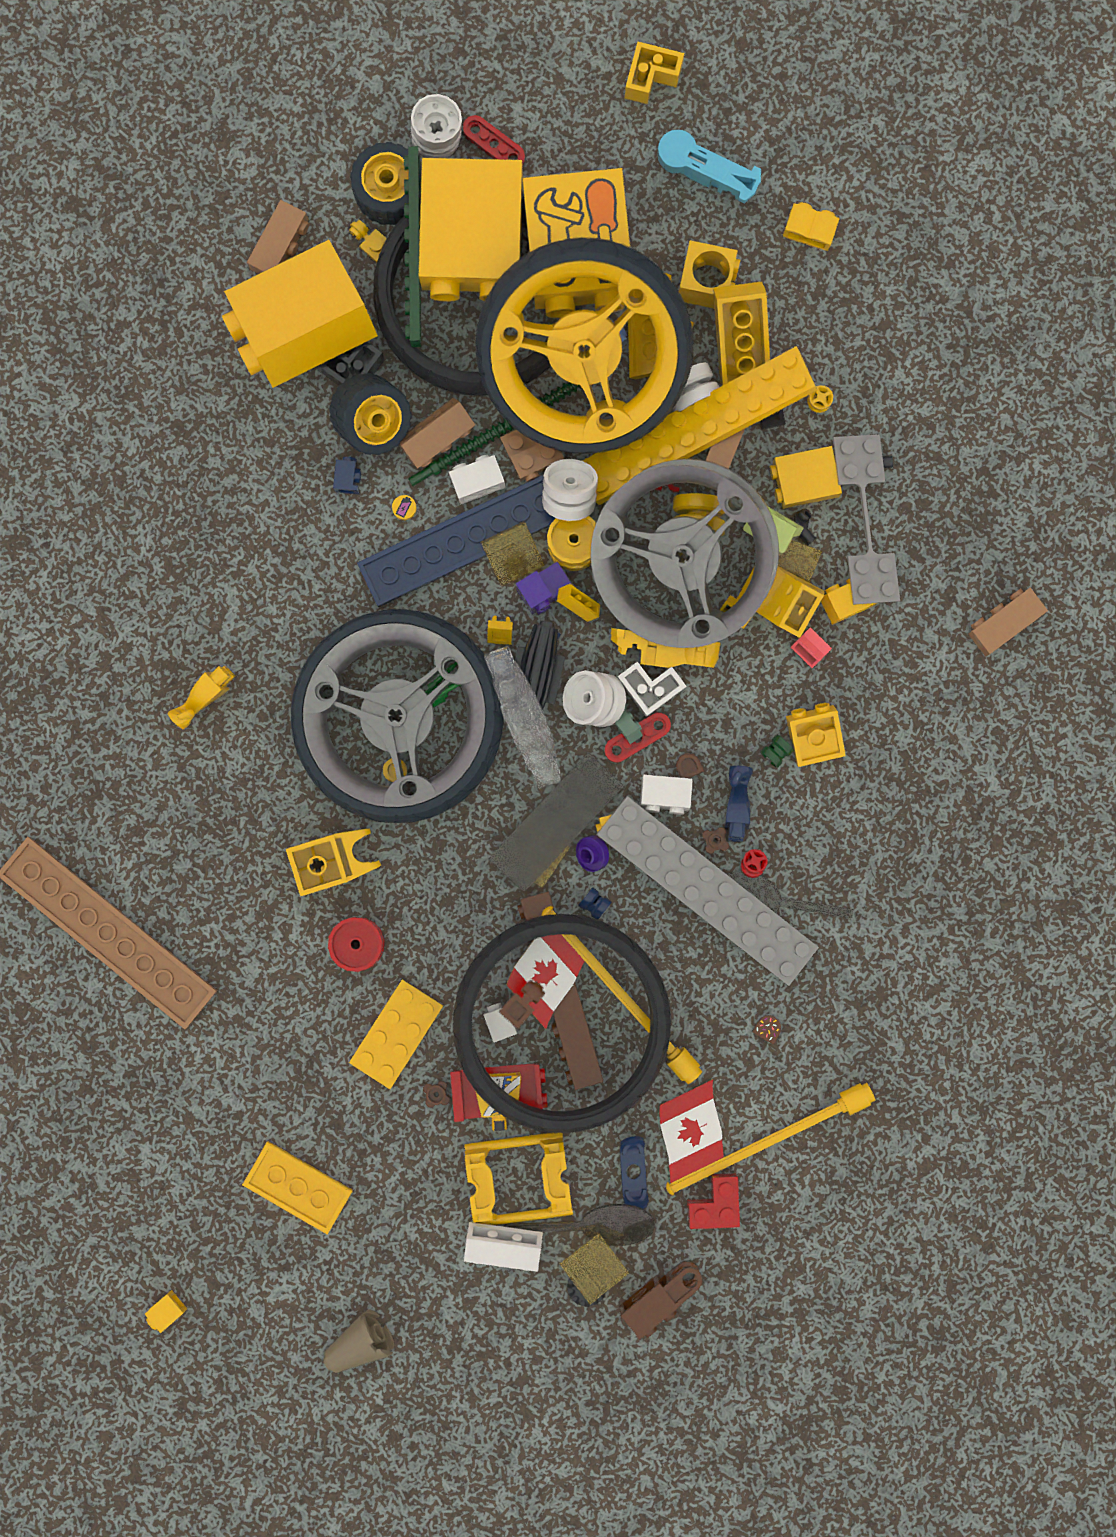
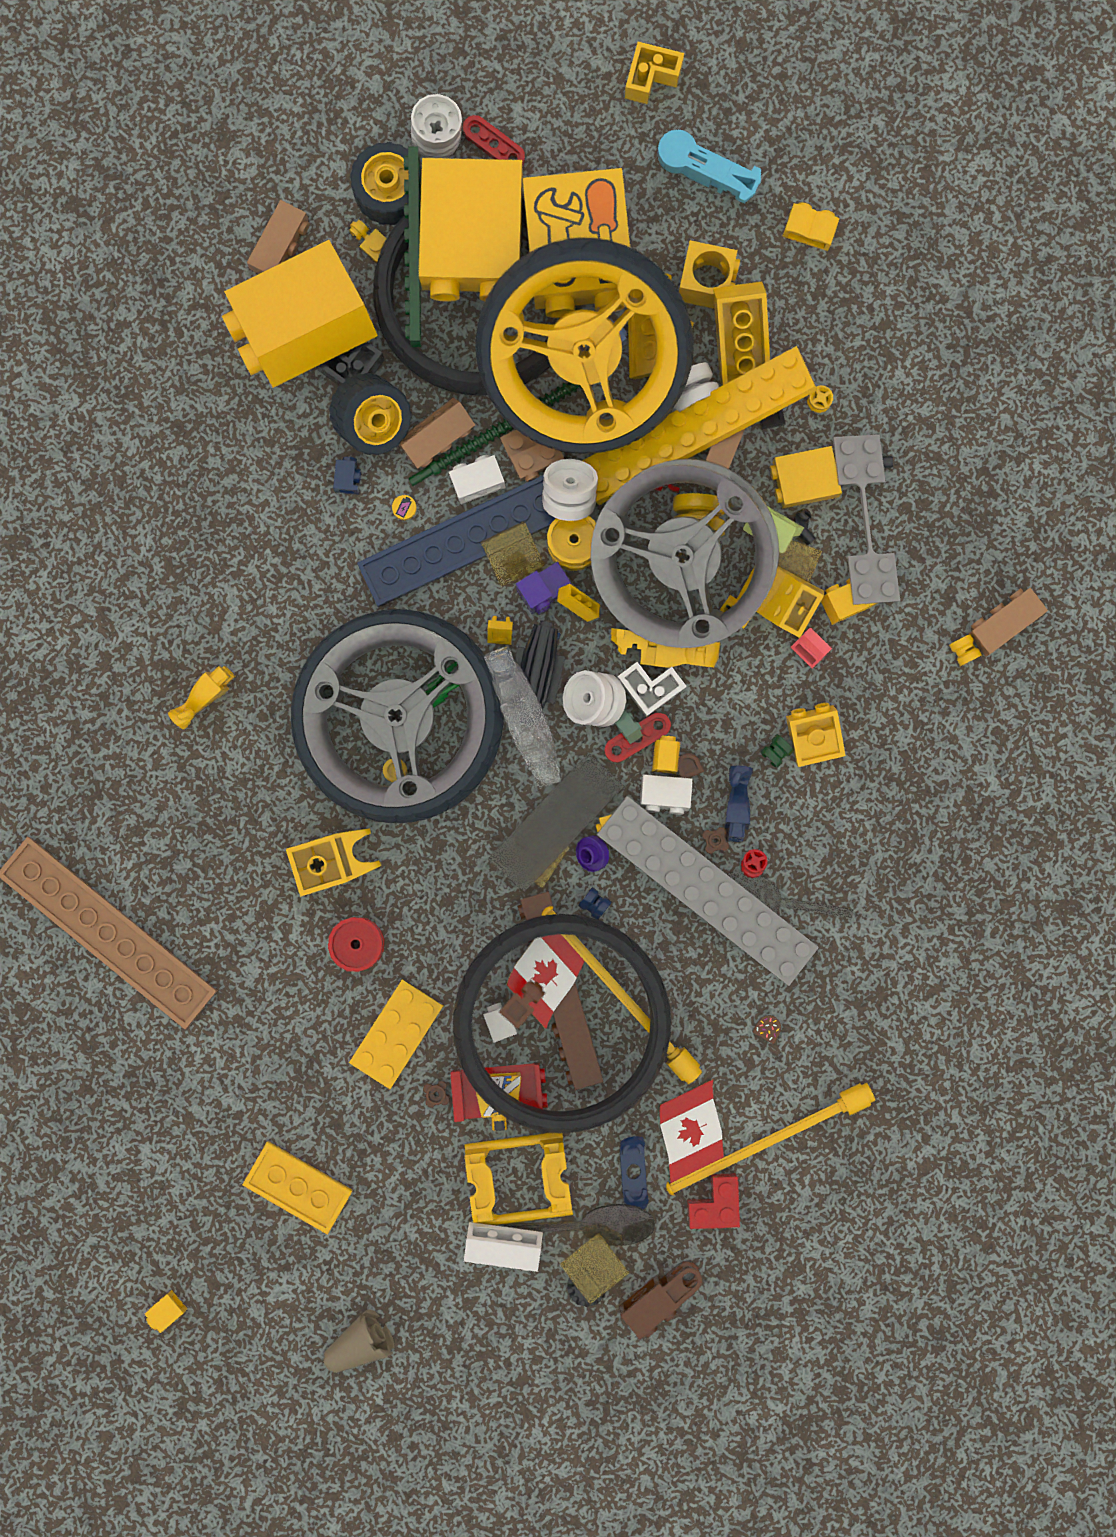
none -> yellow brick [652,736,680,774]
none -> yellow wheel [949,634,982,666]

